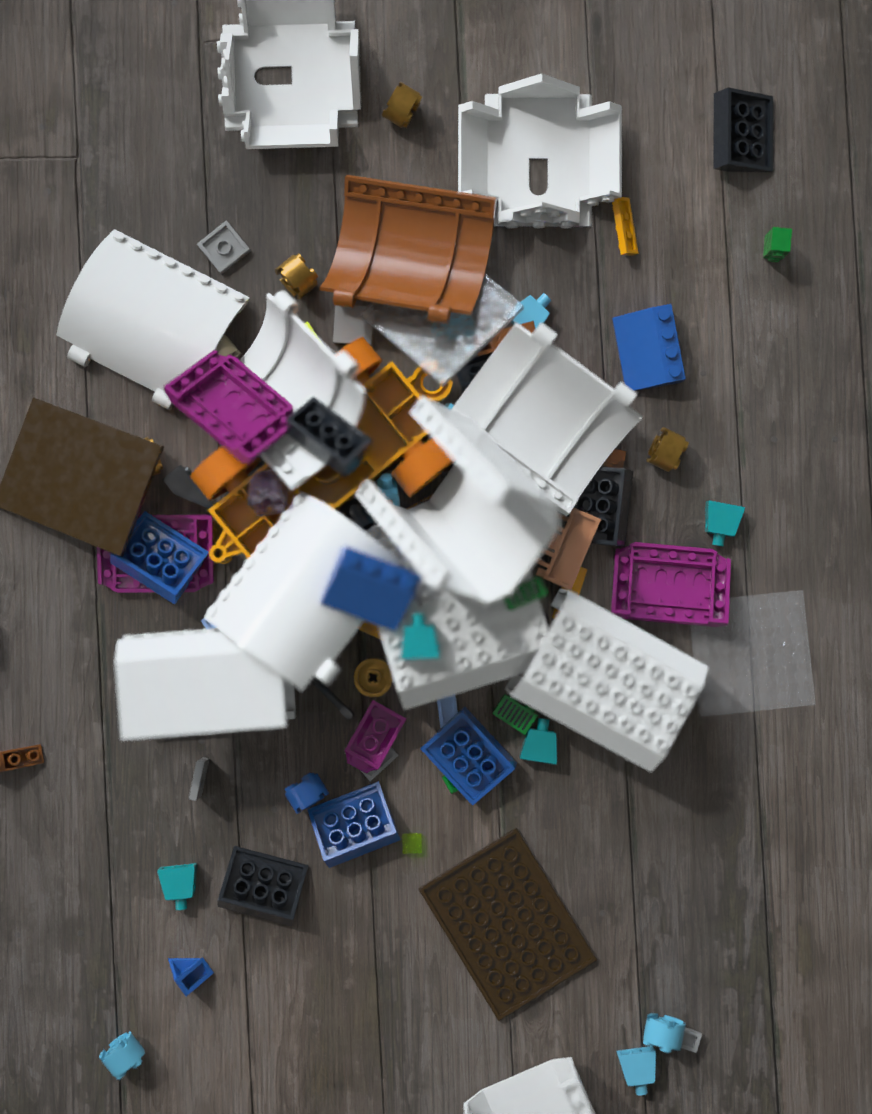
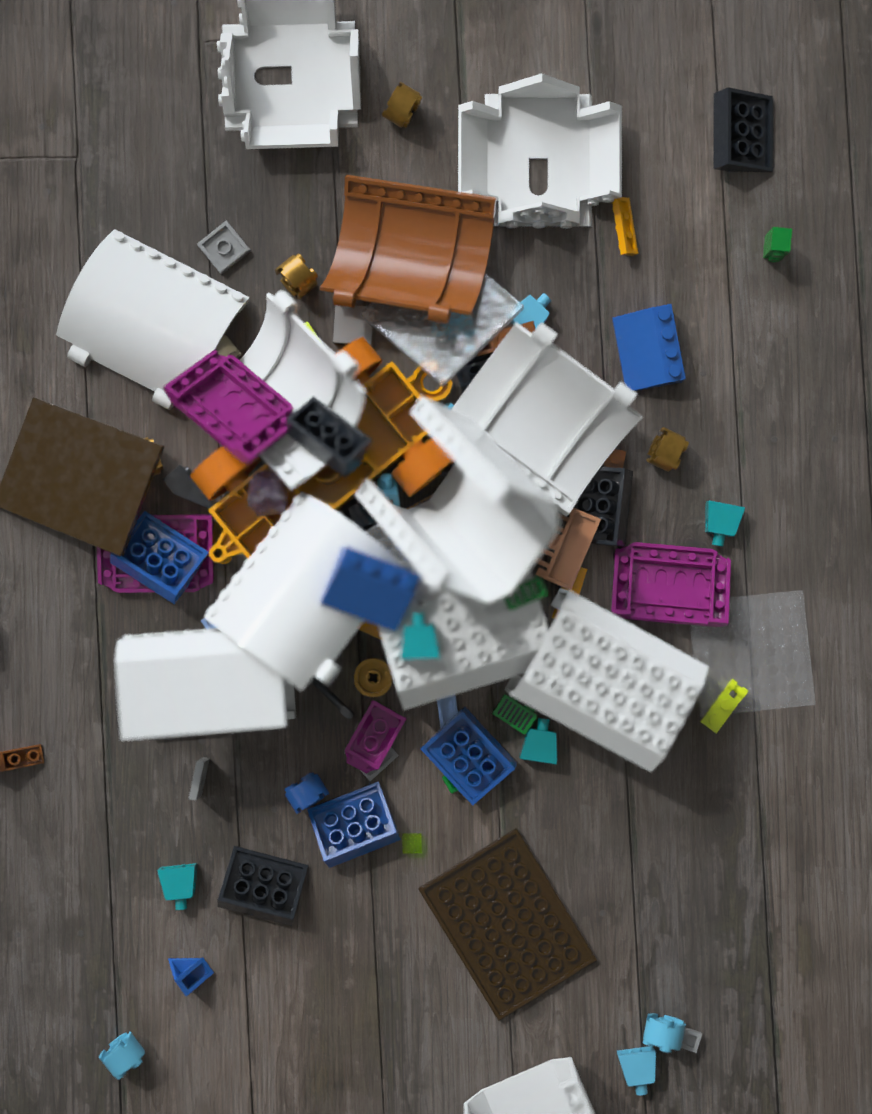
none -> neon yellow plate [700,679,748,734]

